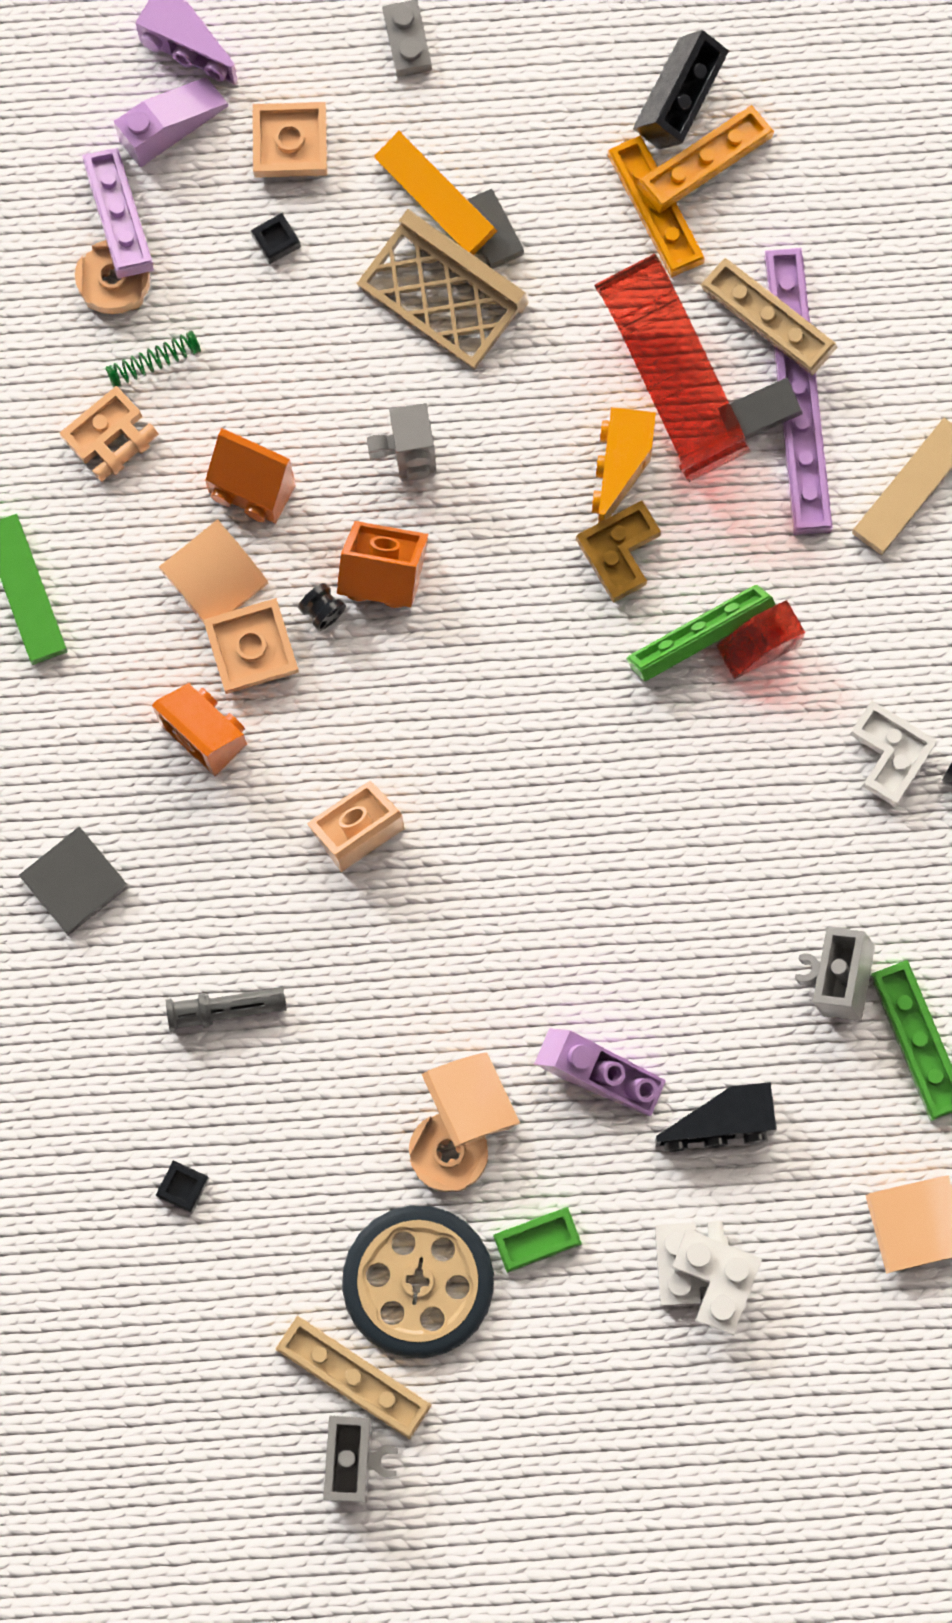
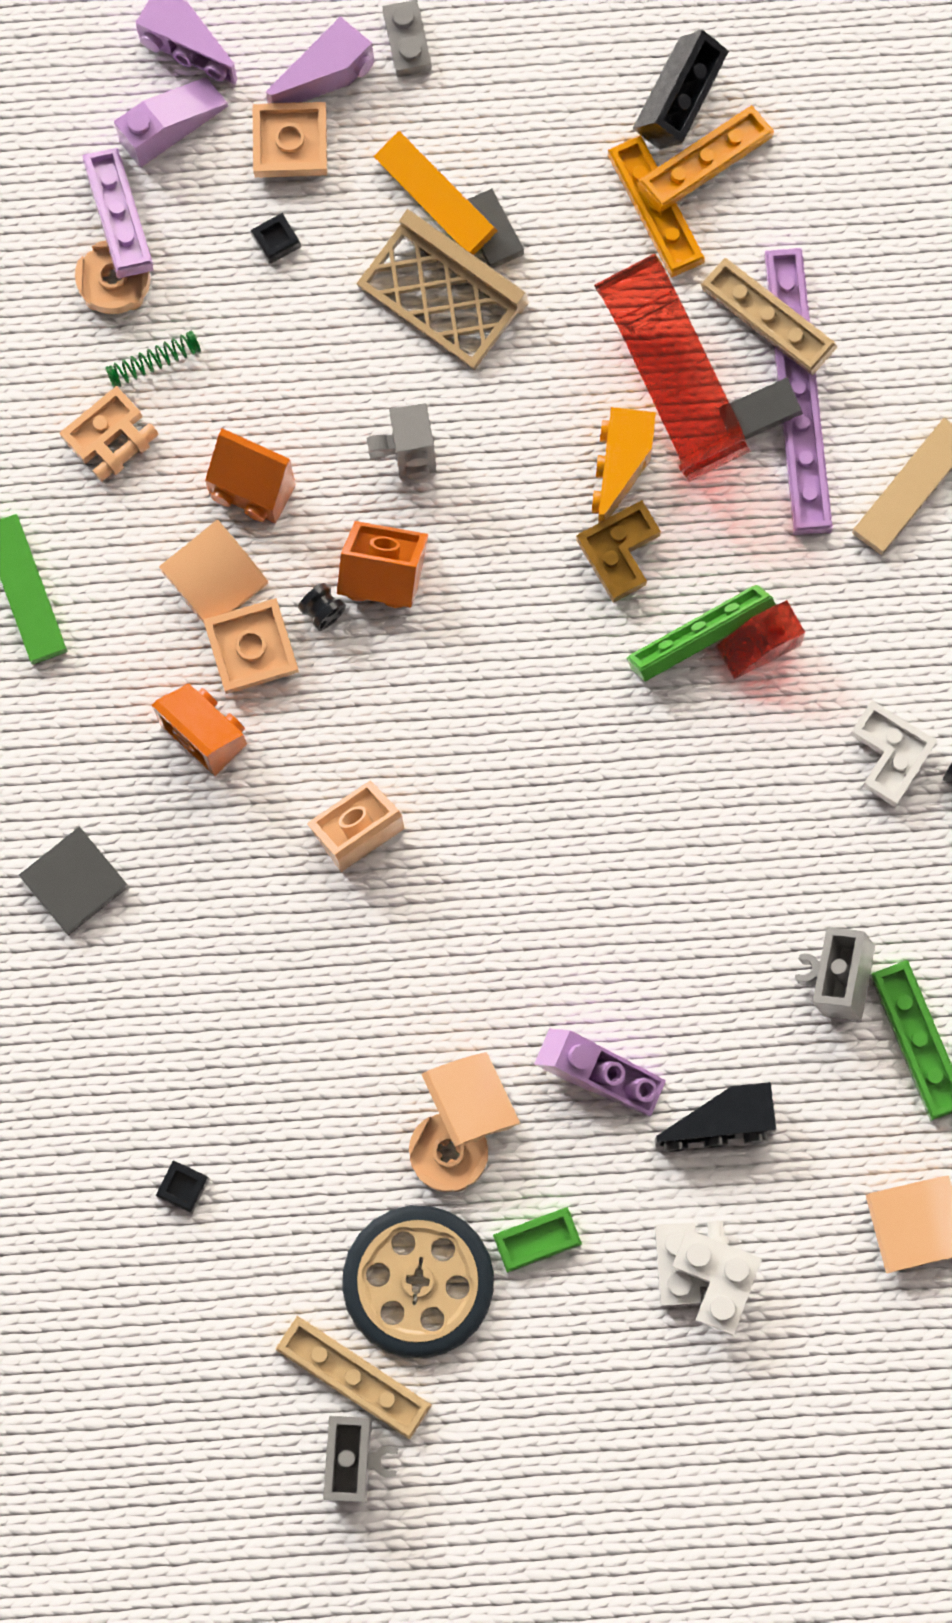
dark grey pin [165,986,287,1034] -> none
none -> lavender slope [266,16,374,103]

